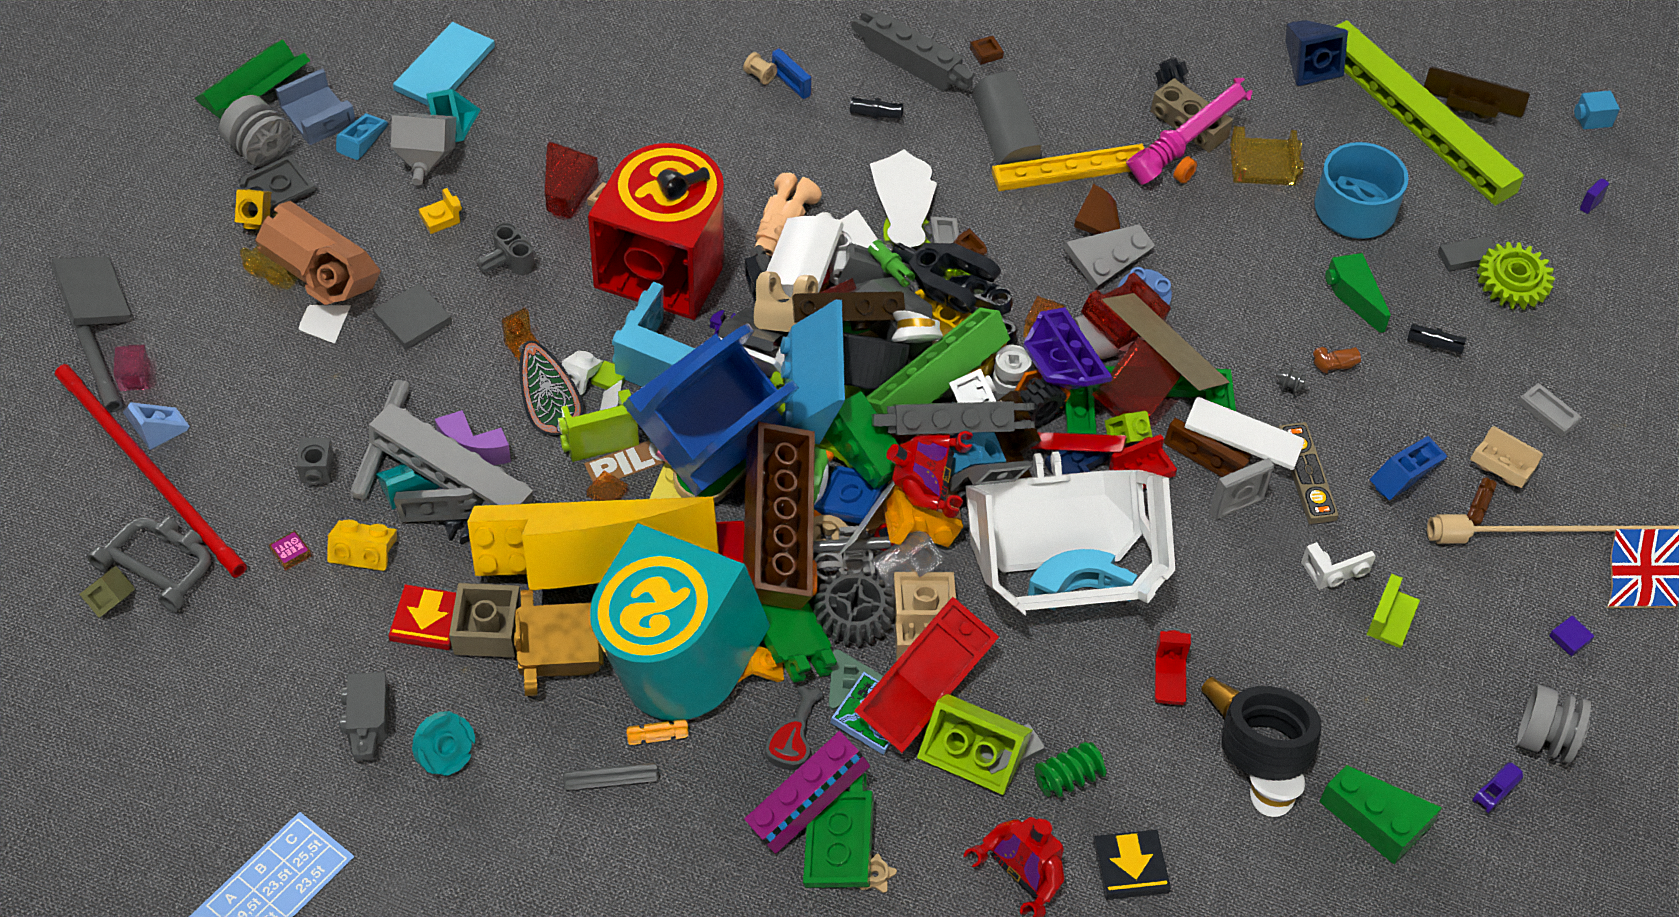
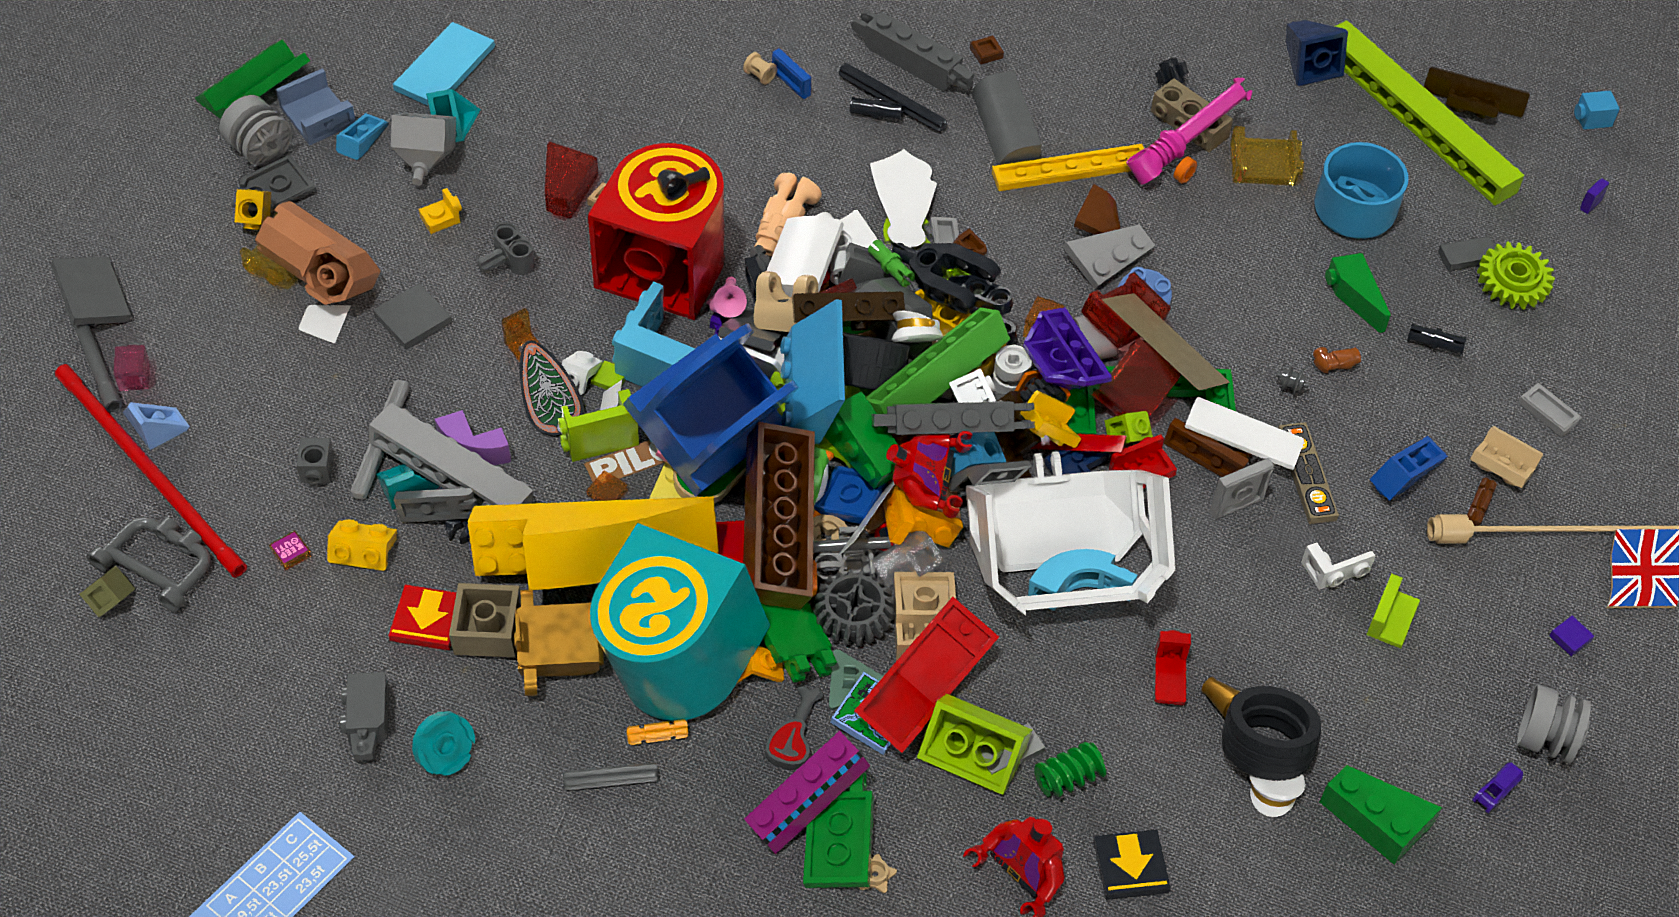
none -> bright pink piece [706,277,747,318]
none -> black axle [838,63,947,132]
none -> yellow bracket [1020,390,1081,448]

